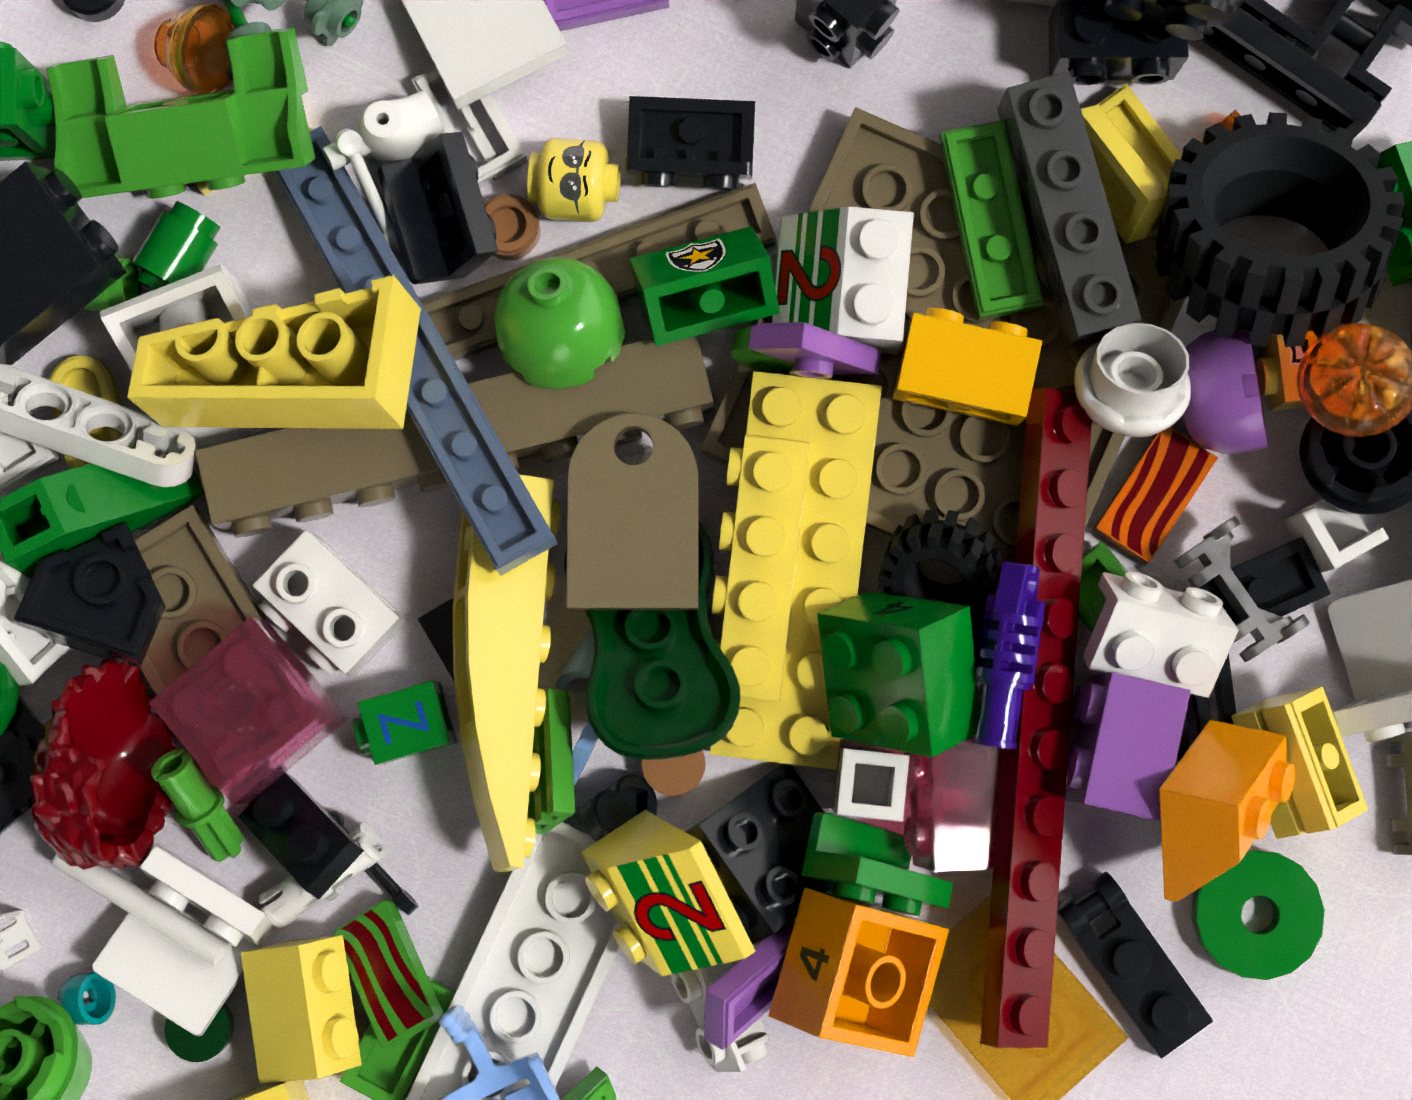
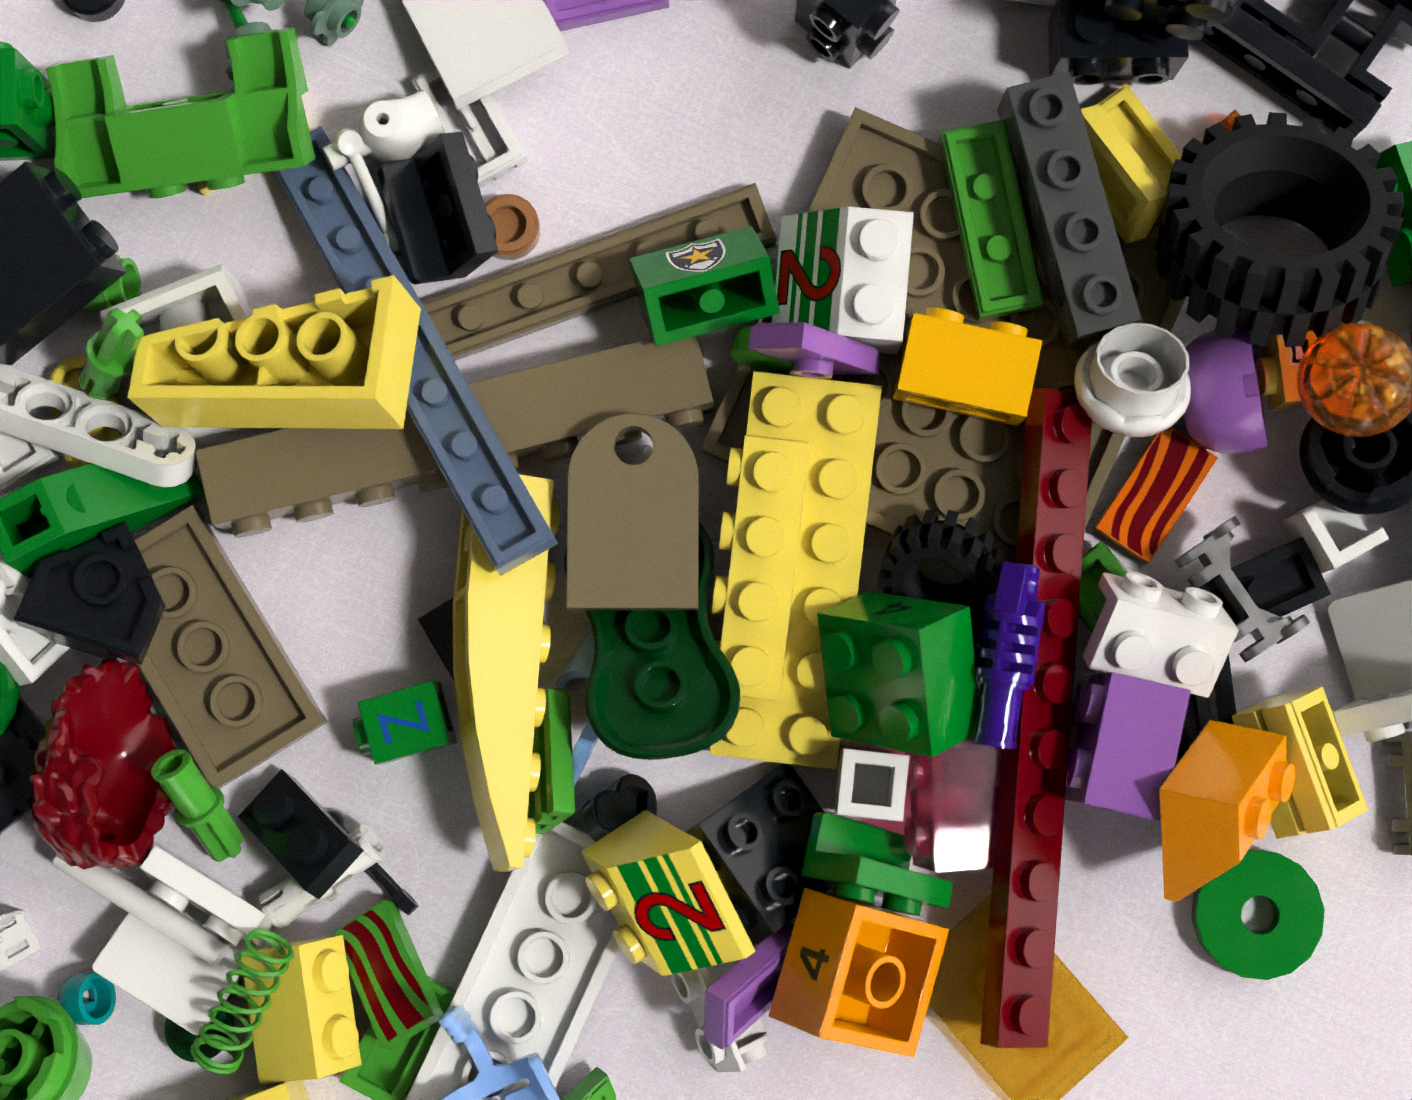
green brick [132,201,221,290] -> none
clear pink brick [149,617,349,805] -> none
clear orange piece [154,4,235,94] -> none
white brick [252,529,408,676] -> none
bright green cylinder [494,256,625,390] -> none
light yellow head [527,138,621,223] -> none
black bracket [625,96,755,190] -> none
medium nougat tile [641,750,706,796] -> none
black plate [1057,871,1213,1059] -> none
none -> bright green axle [78,308,144,400]
none -> bright green piece [190,929,294,1074]

